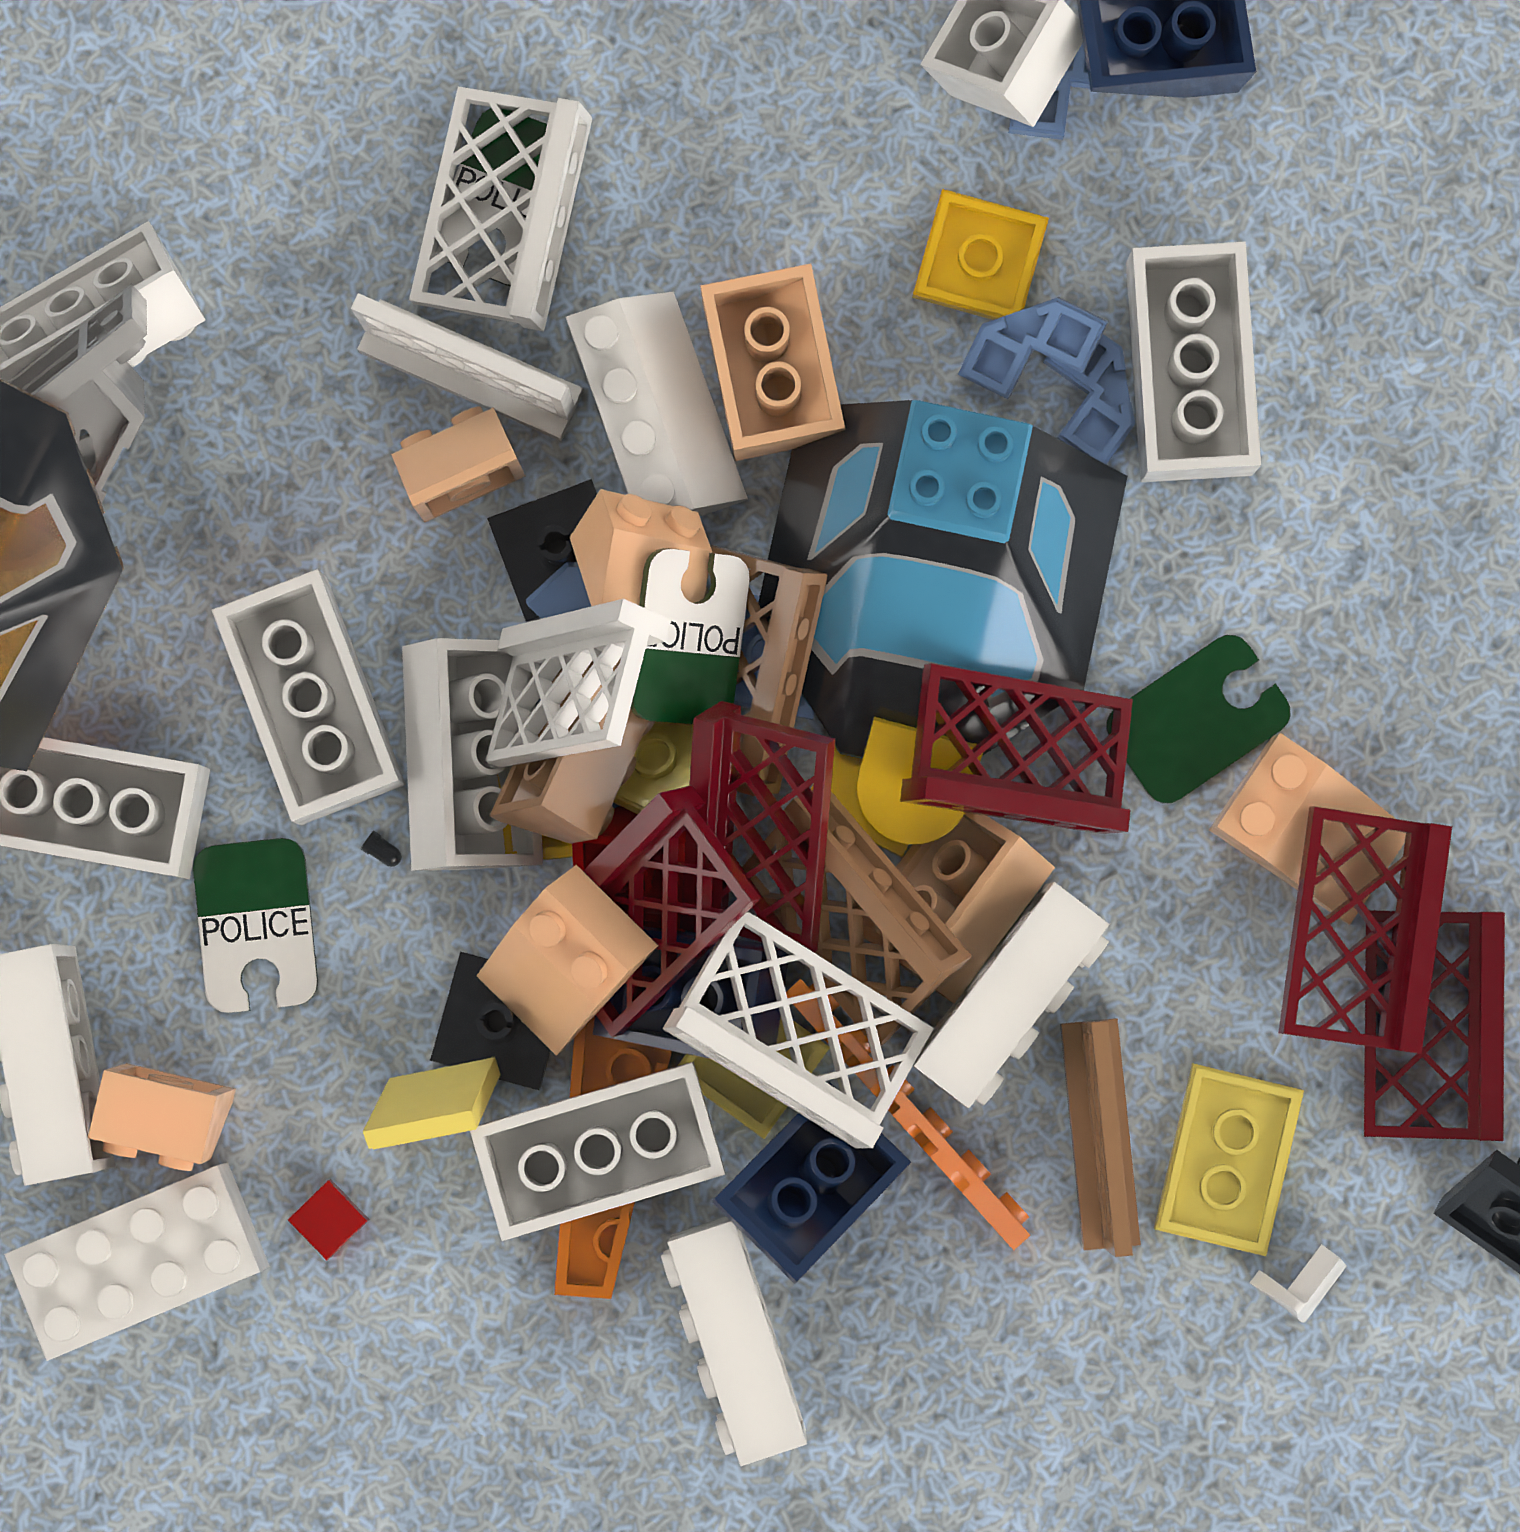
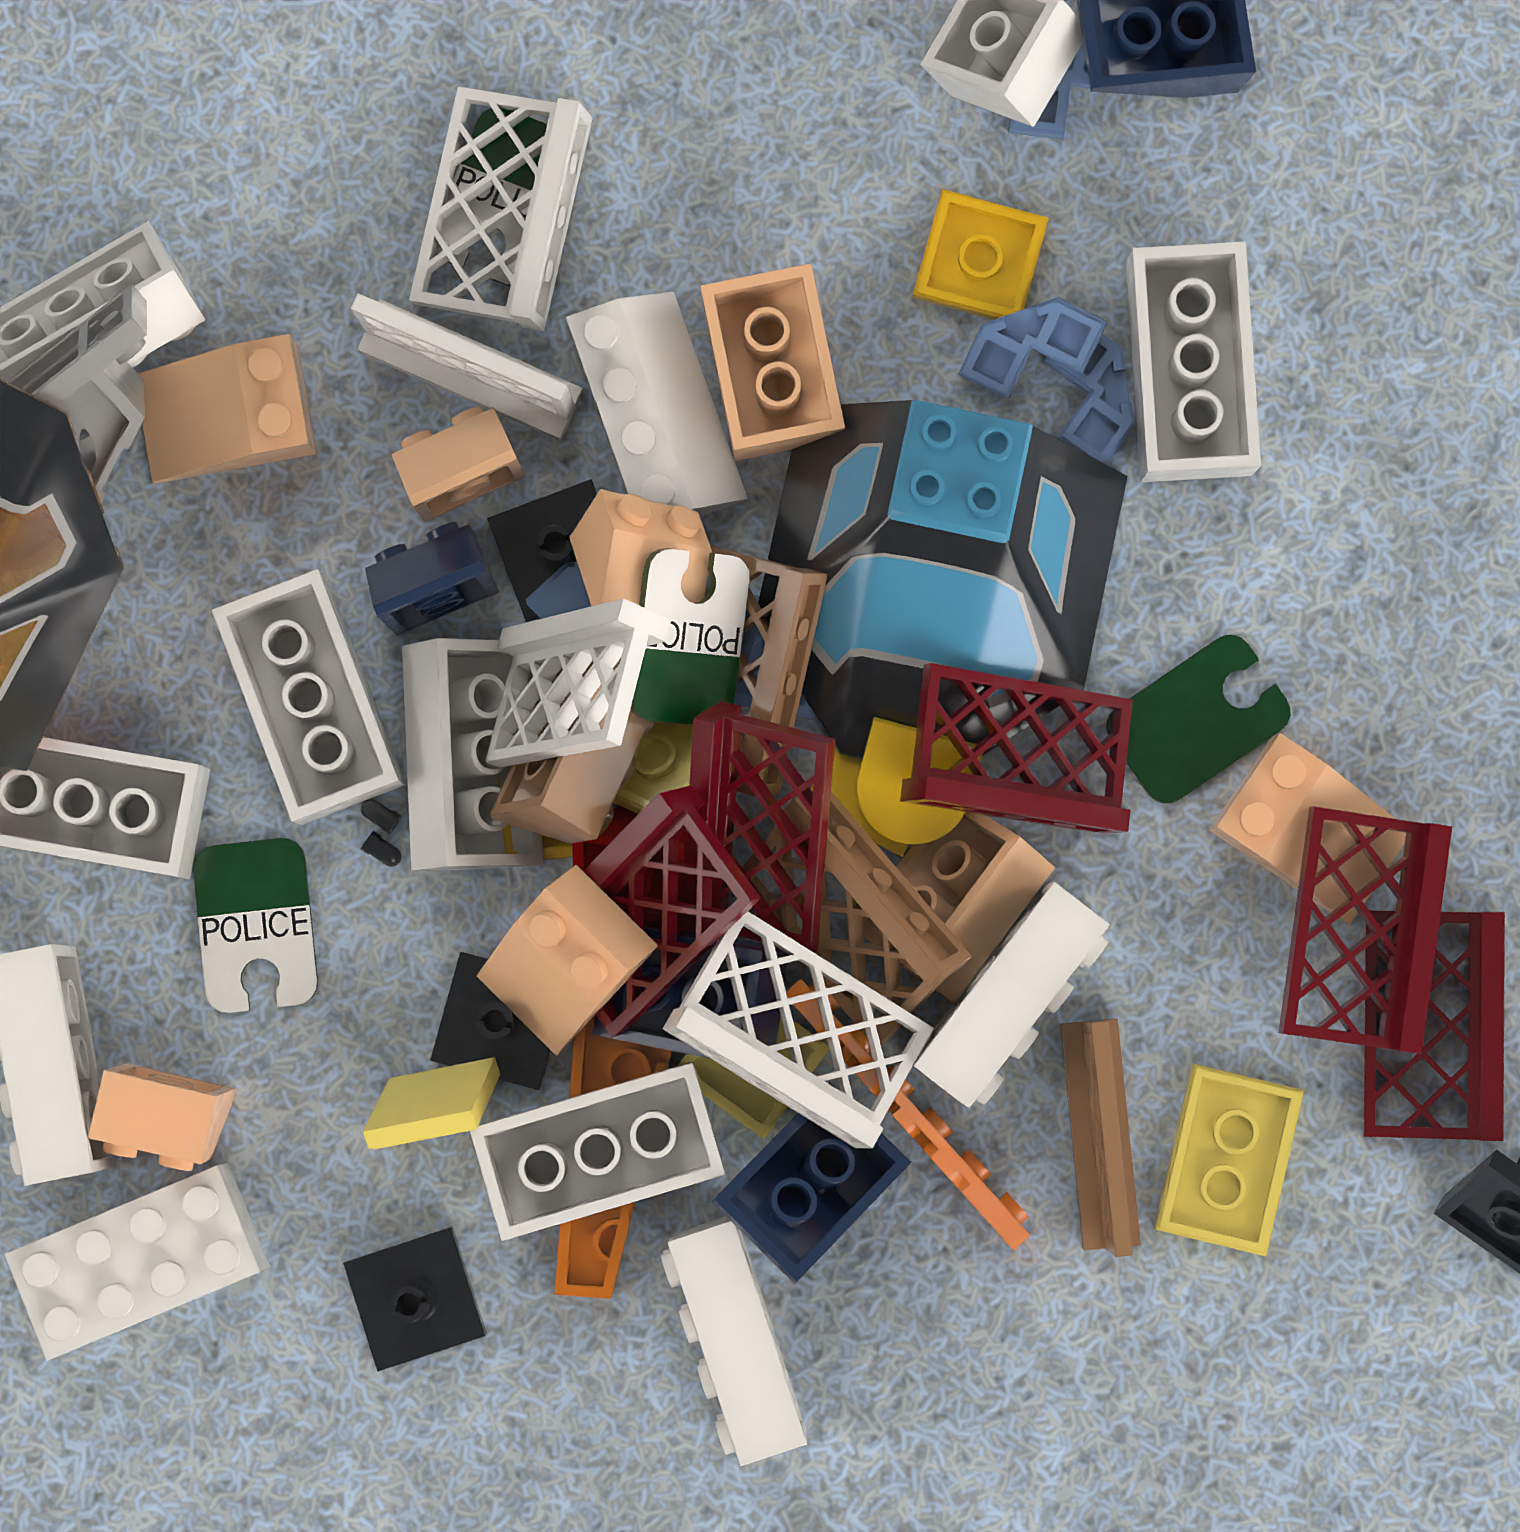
red tile [288,1179,370,1261] -> none
white tile [1250,1244,1347,1322] -> none
none -> light nougat slope [138,334,317,484]
none -> black tile [343,1226,487,1372]
none -> black piece [361,799,402,835]
none -> dark blue slope [365,522,499,636]

